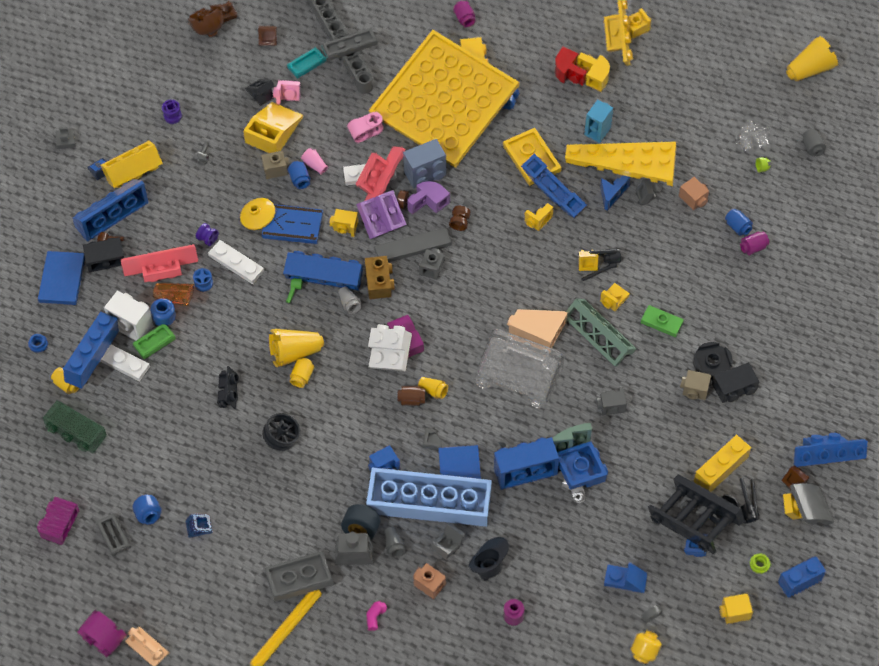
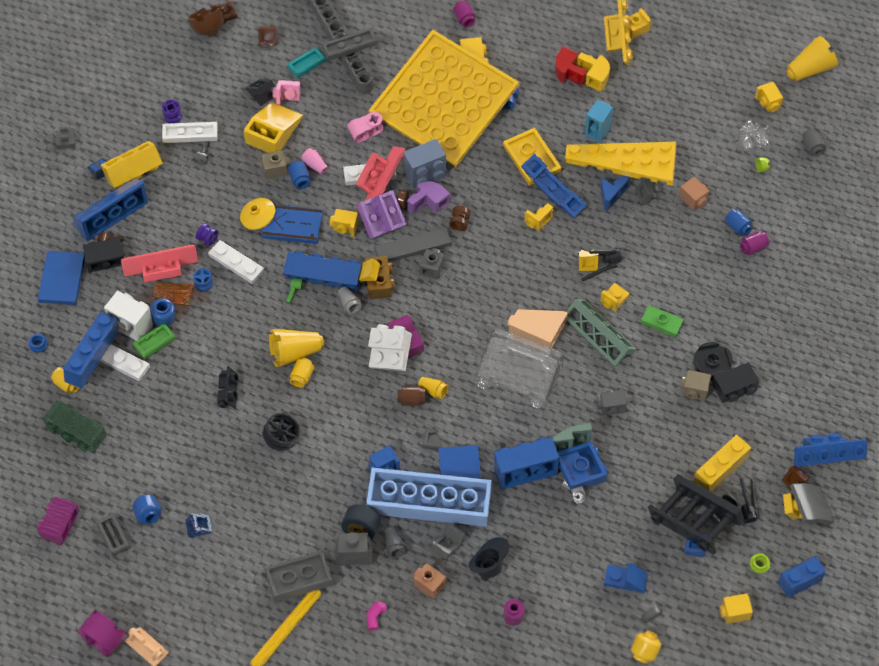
none -> white plate [162,122,218,143]
none -> yellow slope [359,259,380,281]
none -> yellow brick [755,82,783,112]

